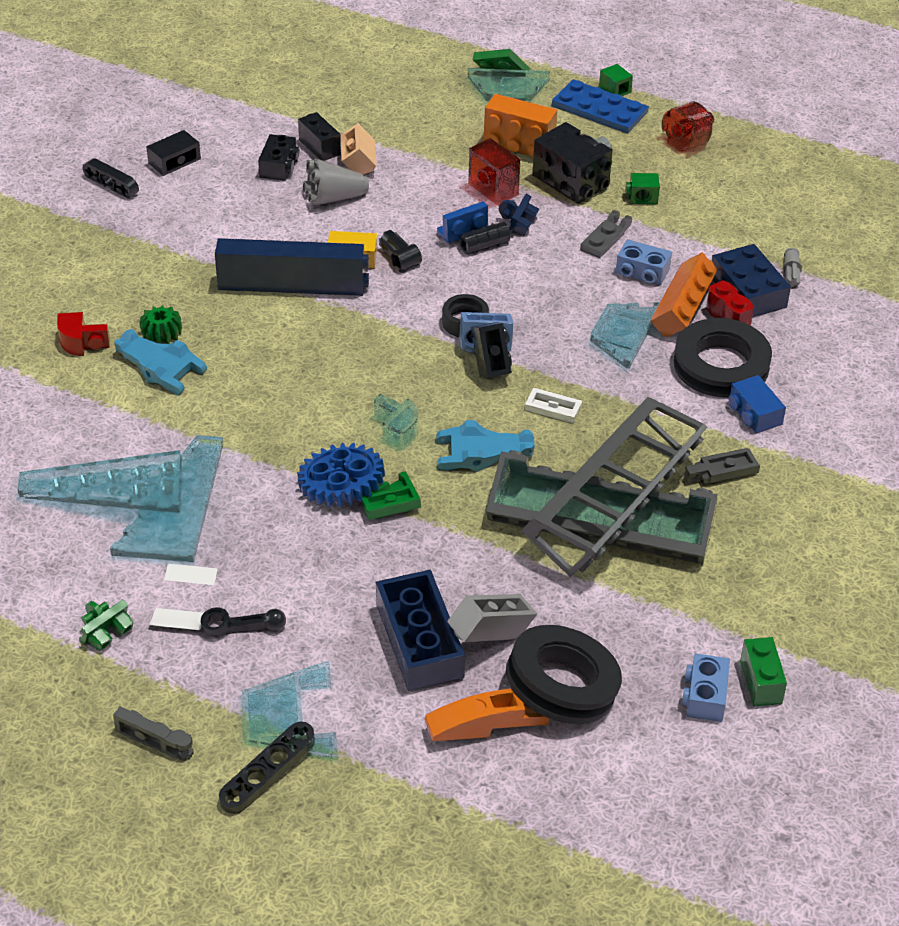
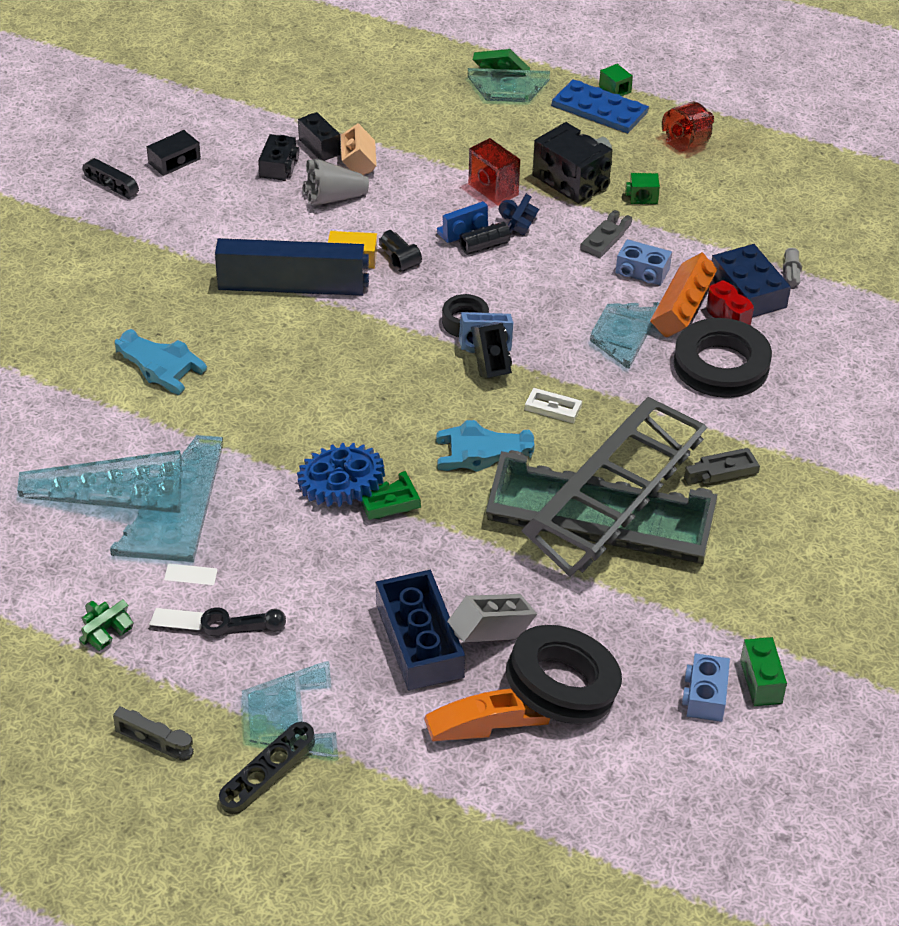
red brick [57,312,110,356] -> none
green gear [139,305,182,344] -> none
clear light blue brick [374,394,418,450] -> none
orange brick [484,94,558,157] -> none
blue brick [729,375,786,434] -> none

